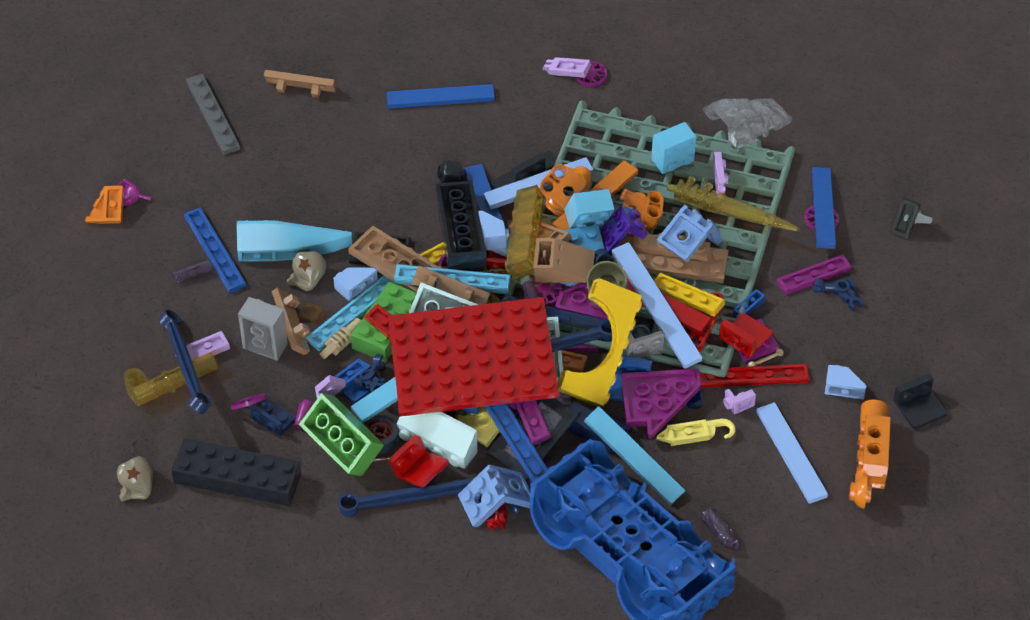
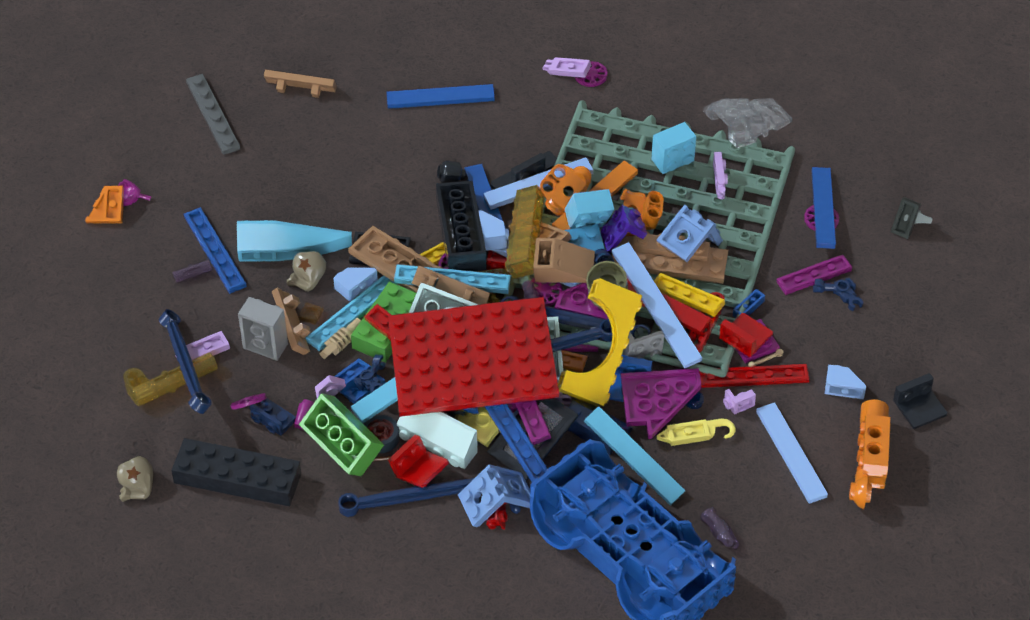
clear yellow piece [667,177,800,231] -> none

